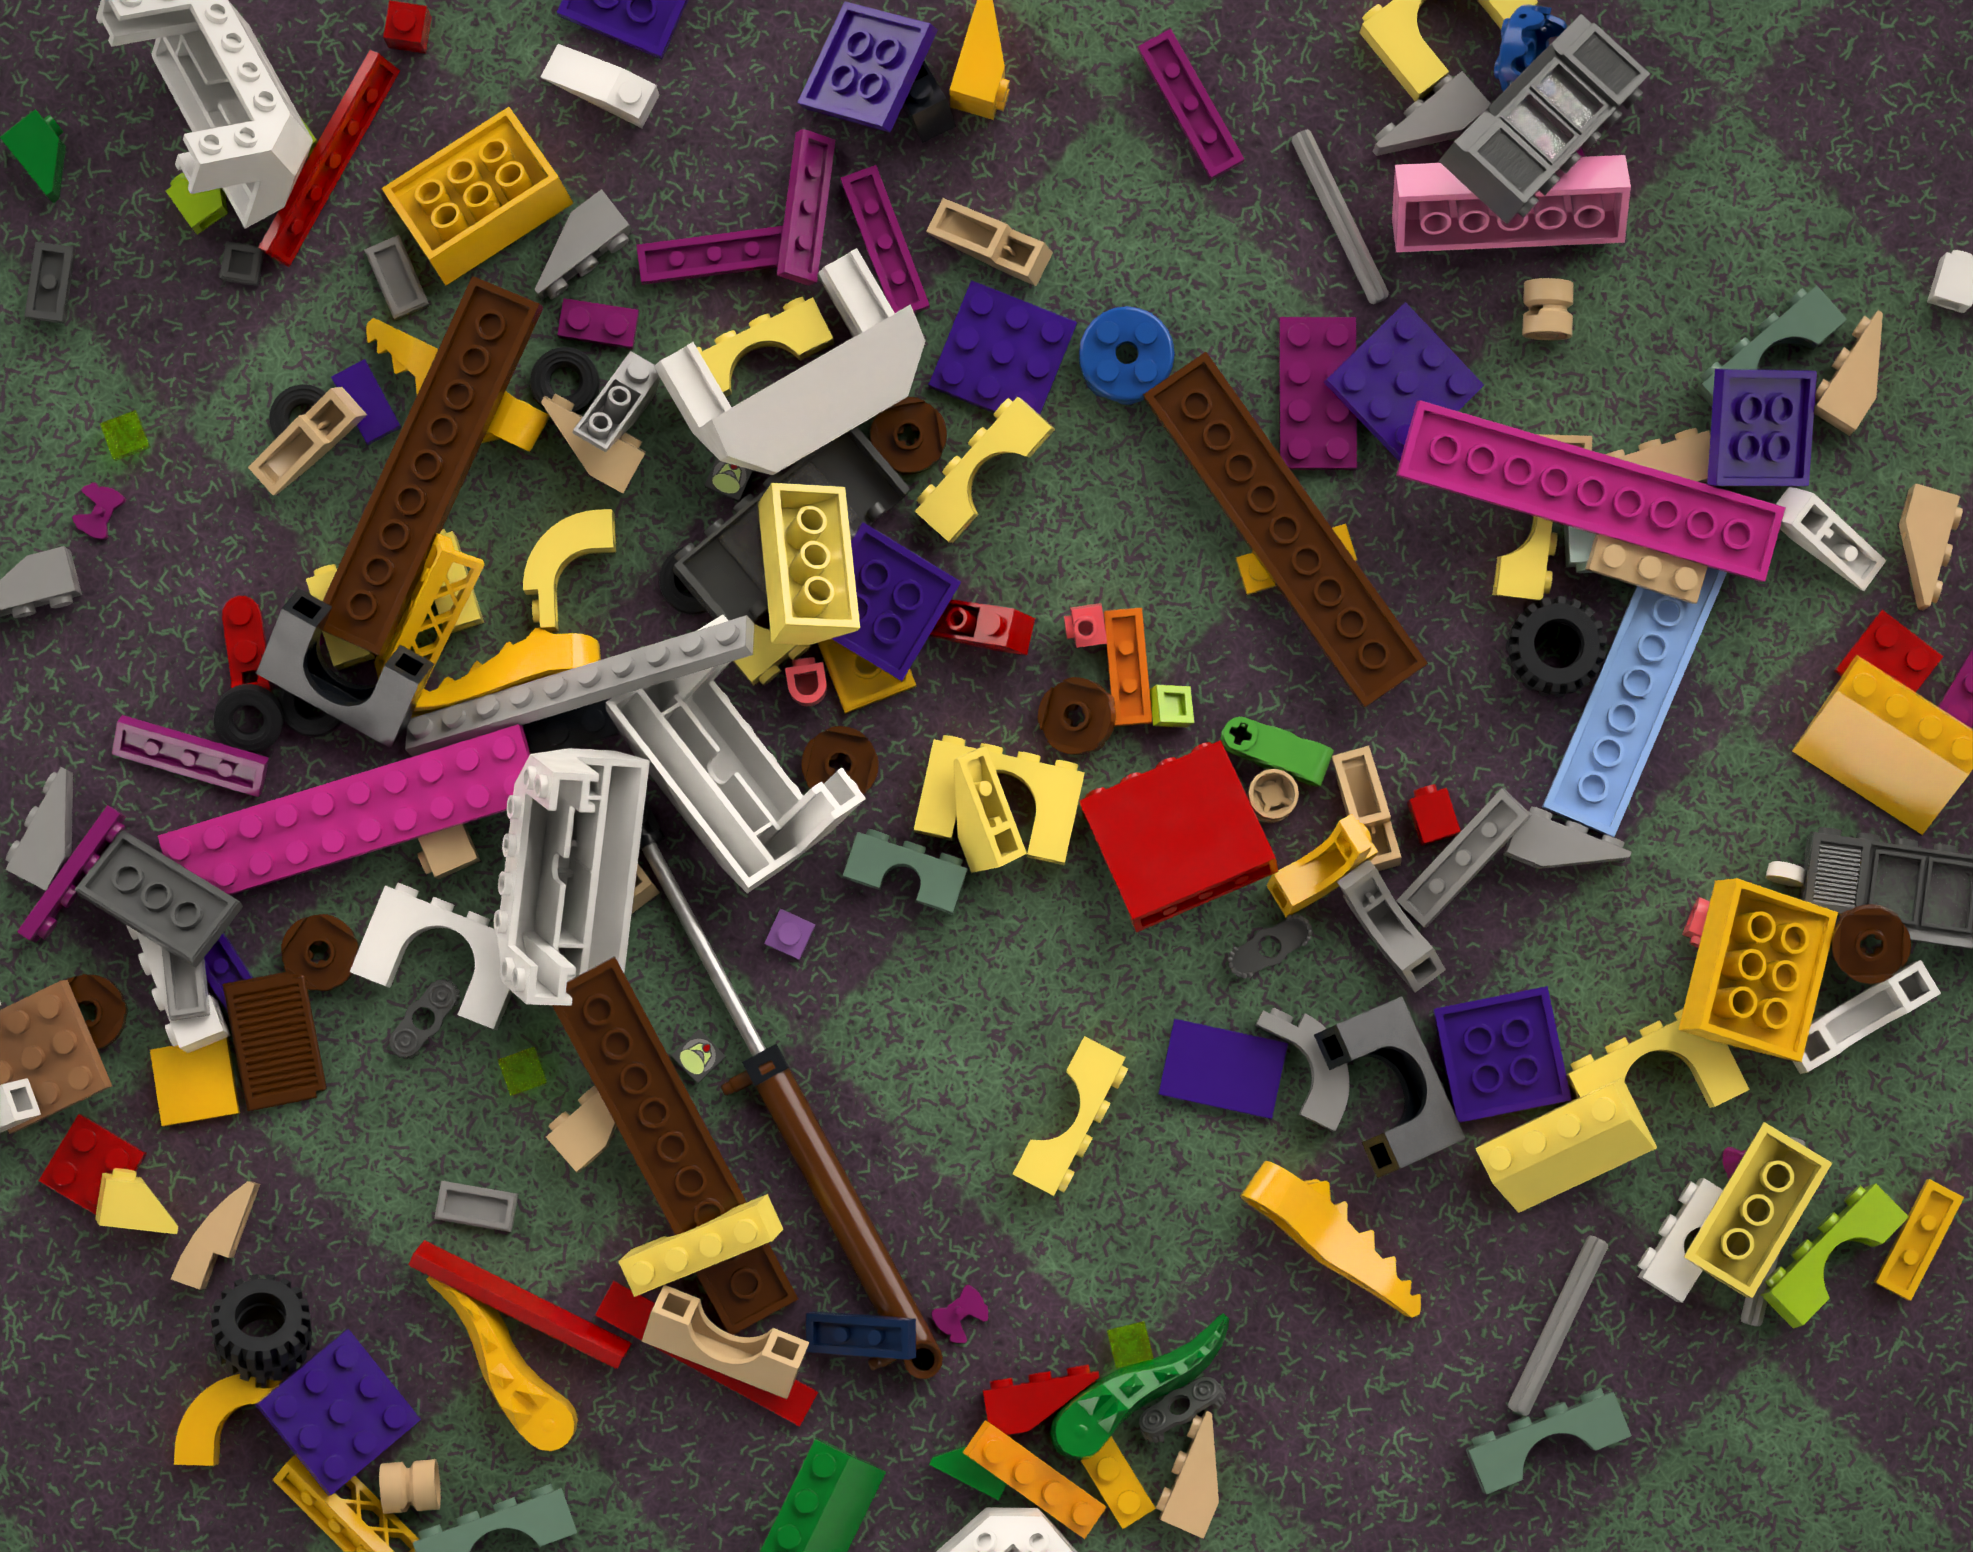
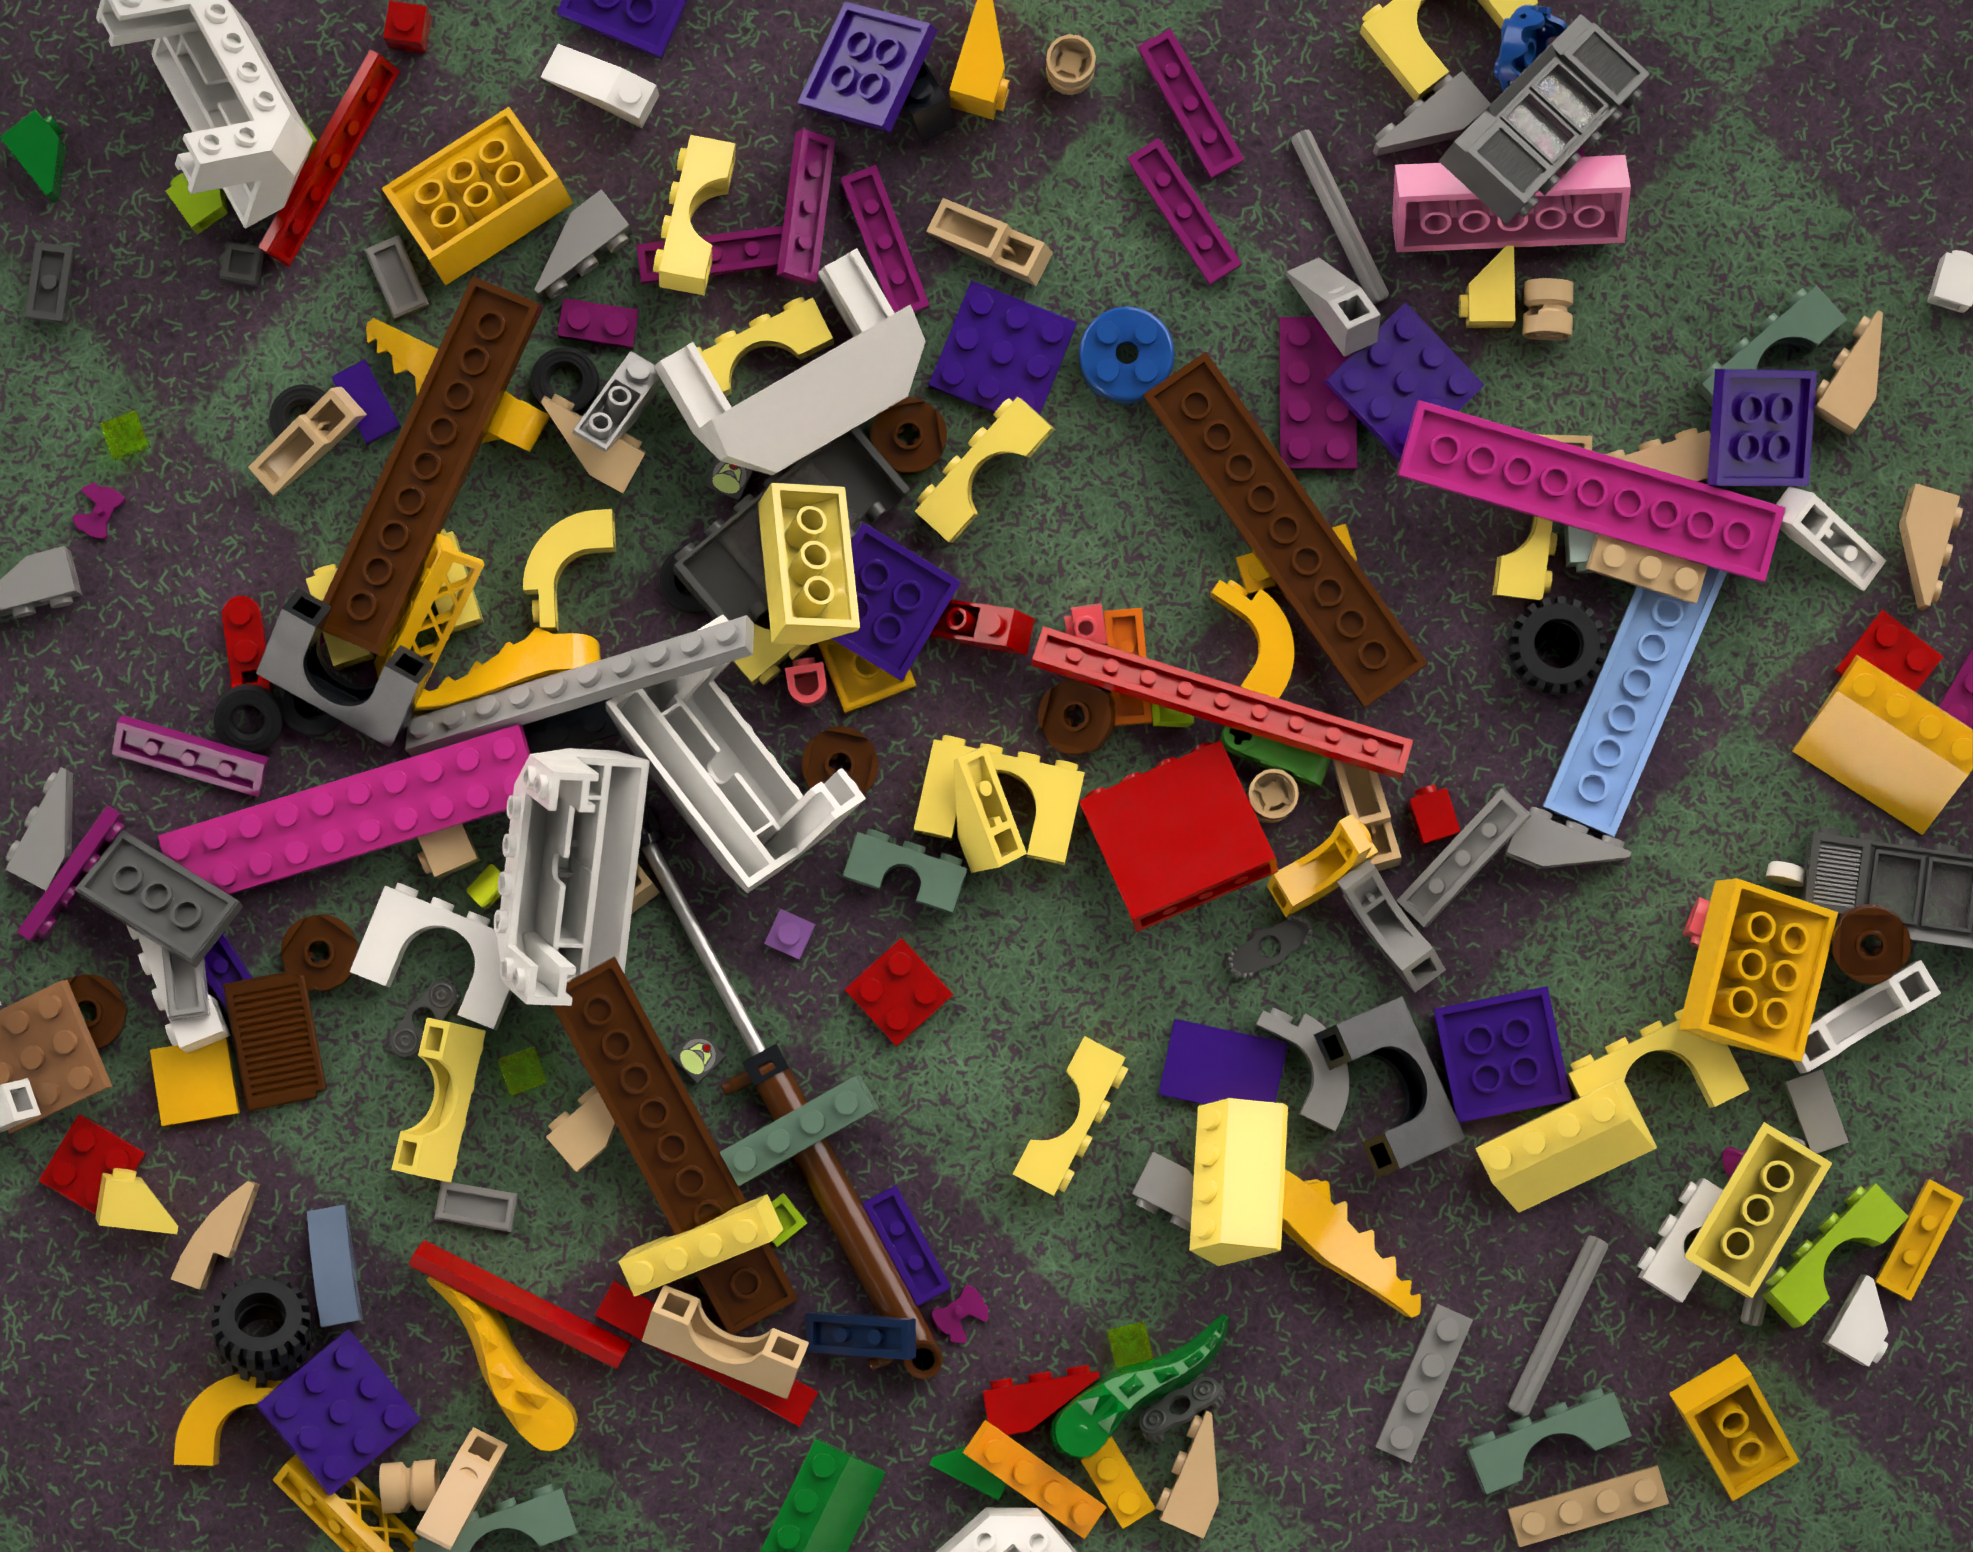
none -> sand blue slope [307,1204,363,1327]
none -> light yellow arch [391,1018,486,1183]
none -> tan slope [415,1427,508,1550]
none -> neon yellow slope [466,864,501,909]
none -> light yellow arch [653,135,735,296]
none -> sand green arch [720,1075,879,1186]
none -> lime plate [771,1193,808,1247]
none -> red plate [844,937,954,1047]
none -> dark purple plate [862,1185,952,1306]
none -> plate [1031,626,1413,780]
none -> tan wheel [1046,34,1096,95]
none -> magenta plate [1127,138,1242,287]
none -> light grey slope [1131,1152,1194,1232]
none -> light yellow slope [1189,1098,1288,1266]
none -> yellow arch [1210,580,1294,699]
none -> light grey slope [1286,257,1381,357]
none -> light grey plate [1375,1304,1473,1463]
none -> light yellow slope [1459,245,1516,328]
none -> tan plate [1507,1465,1669,1547]
none -> yellow slope [1669,1354,1800,1501]
none -> light grey tile [1784,1069,1849,1154]
none -> white slope [1822,1275,1888,1367]

